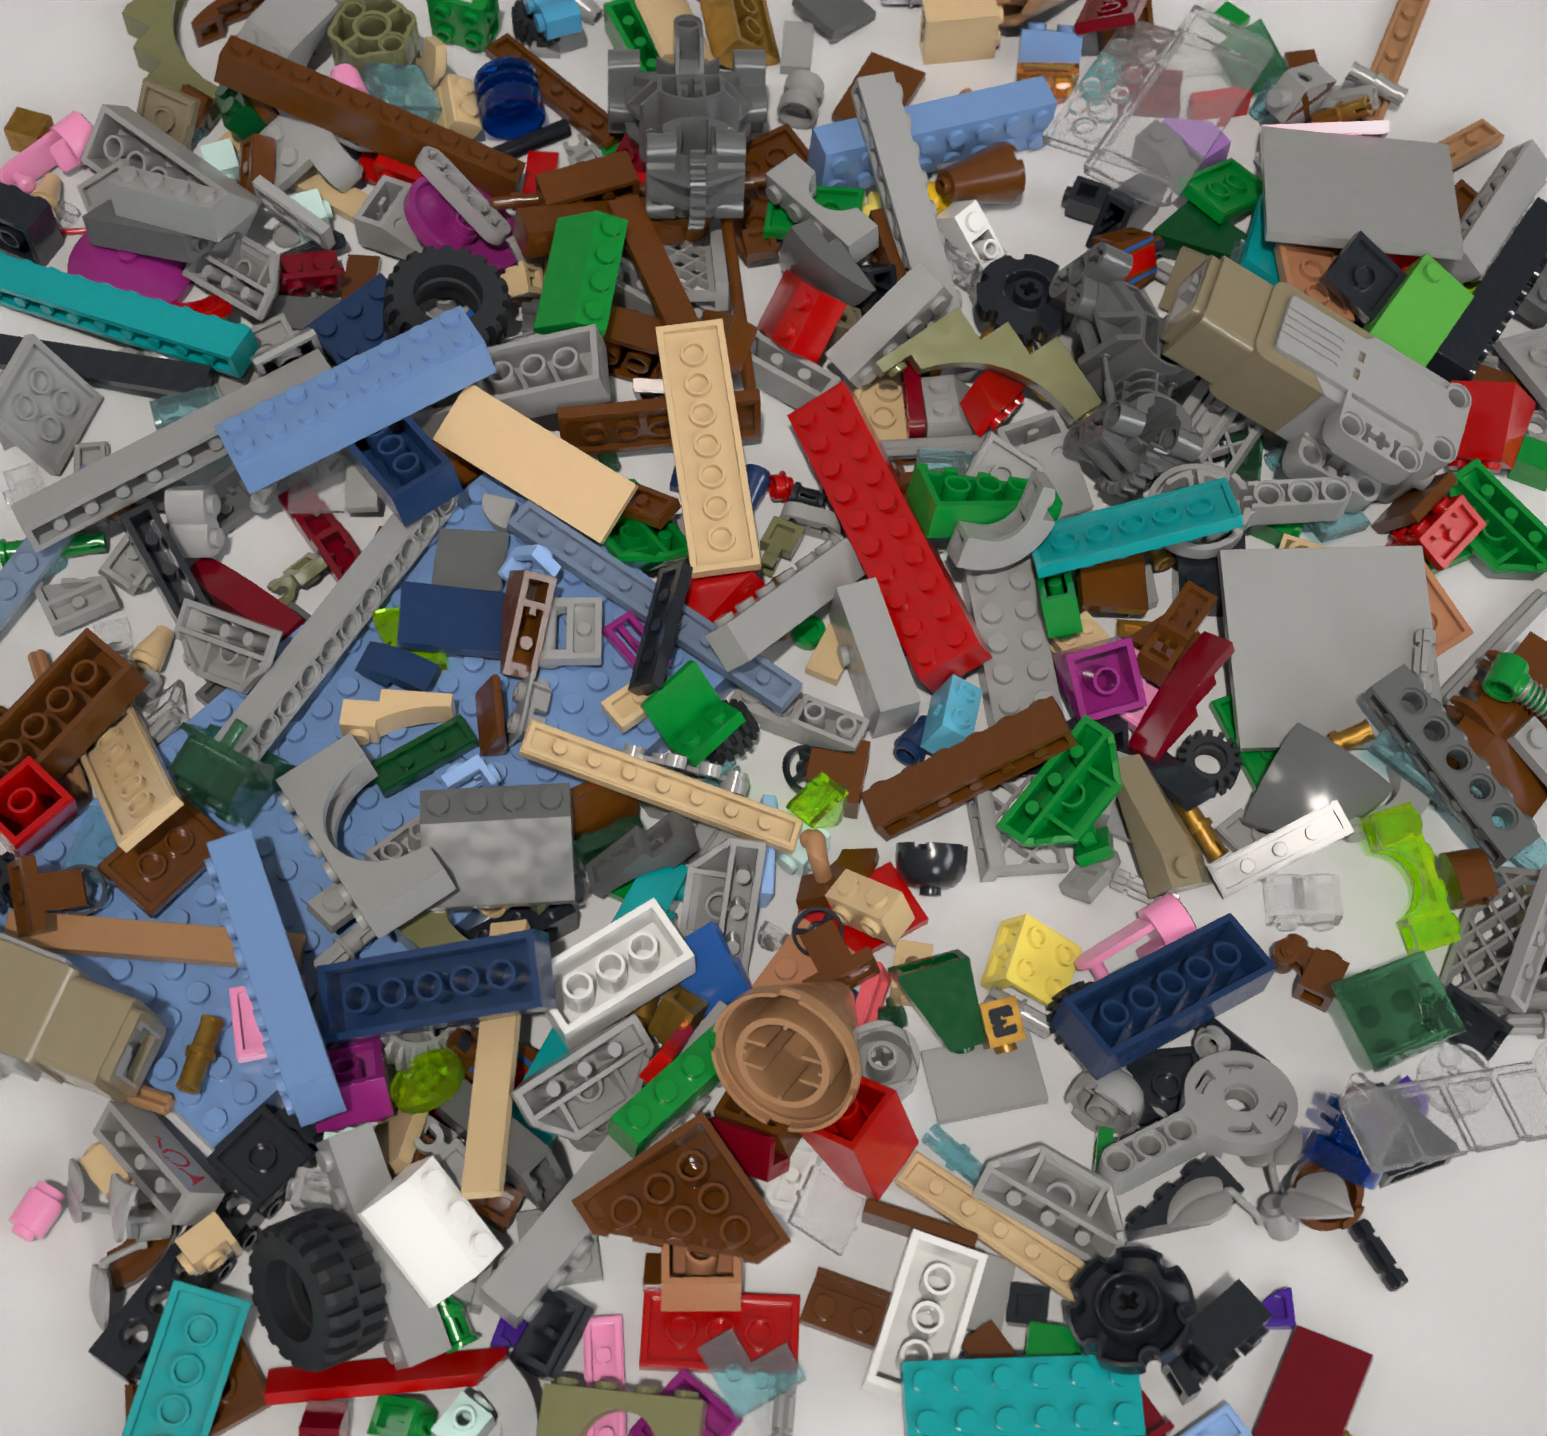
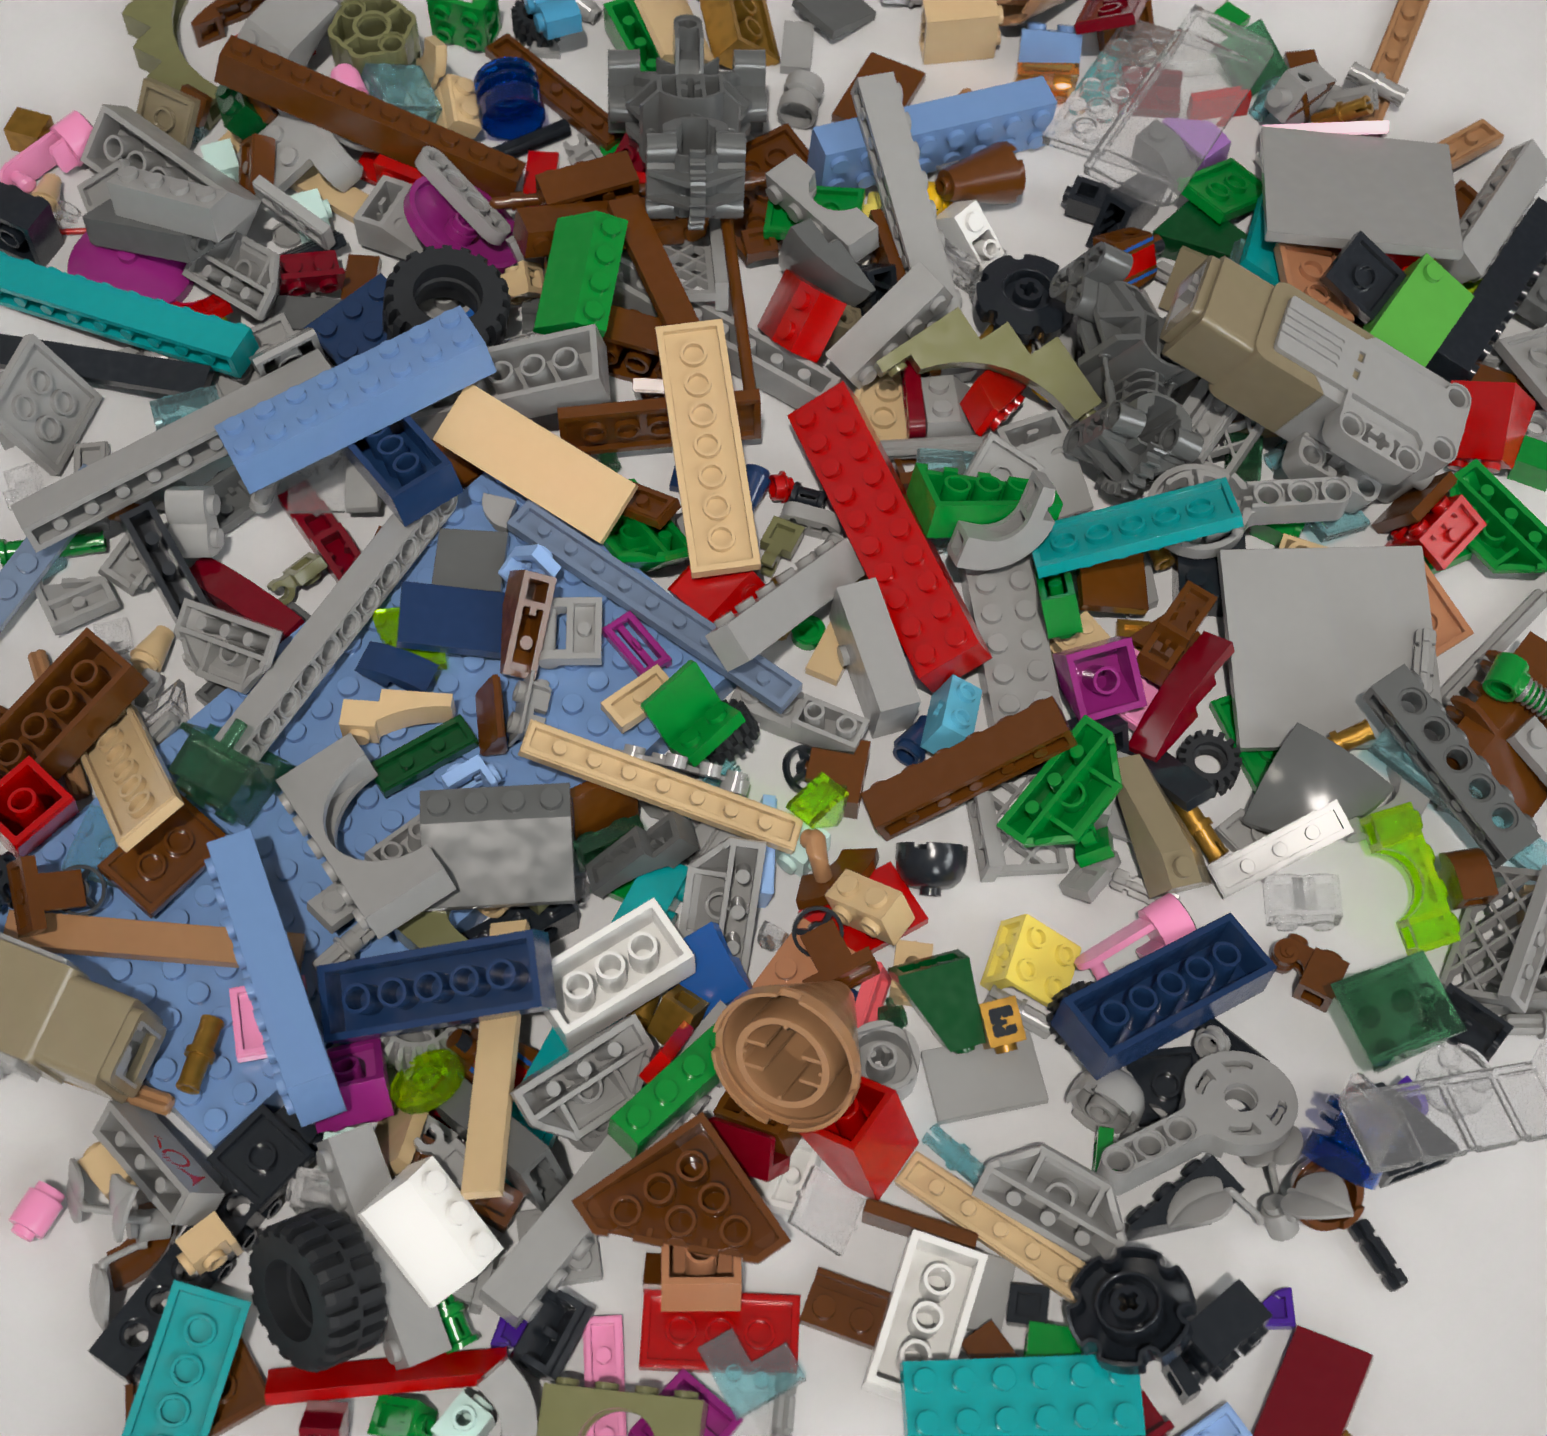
black plate [628,561,693,696] -> none
reddish brown slope [702,309,759,375] -> none

